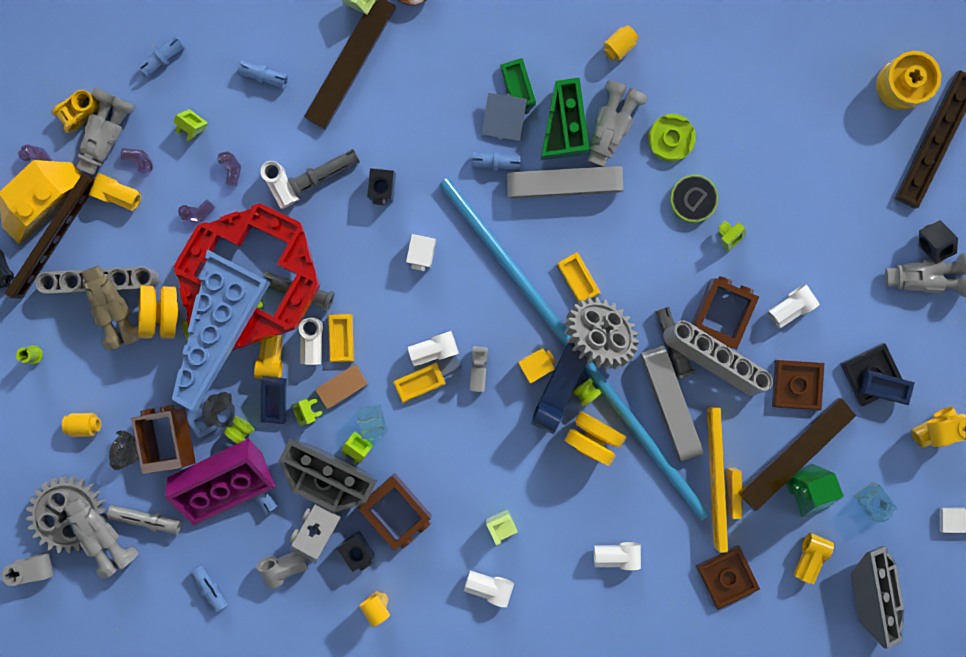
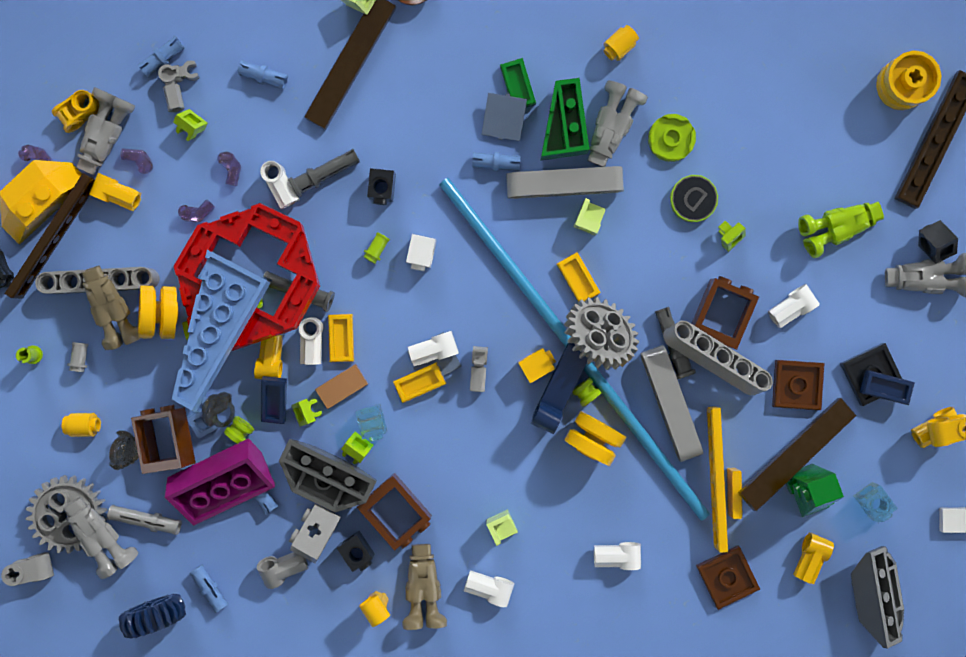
none -> light grey pin [67,342,88,372]
none -> dark blue gear [118,594,186,639]
none -> light grey bar [158,61,199,112]
none -> lime pin [363,232,390,264]
none -> dark tan piece [402,544,447,630]
none -> yellowish green panel [573,198,605,235]
none -> lime piece [798,202,884,258]

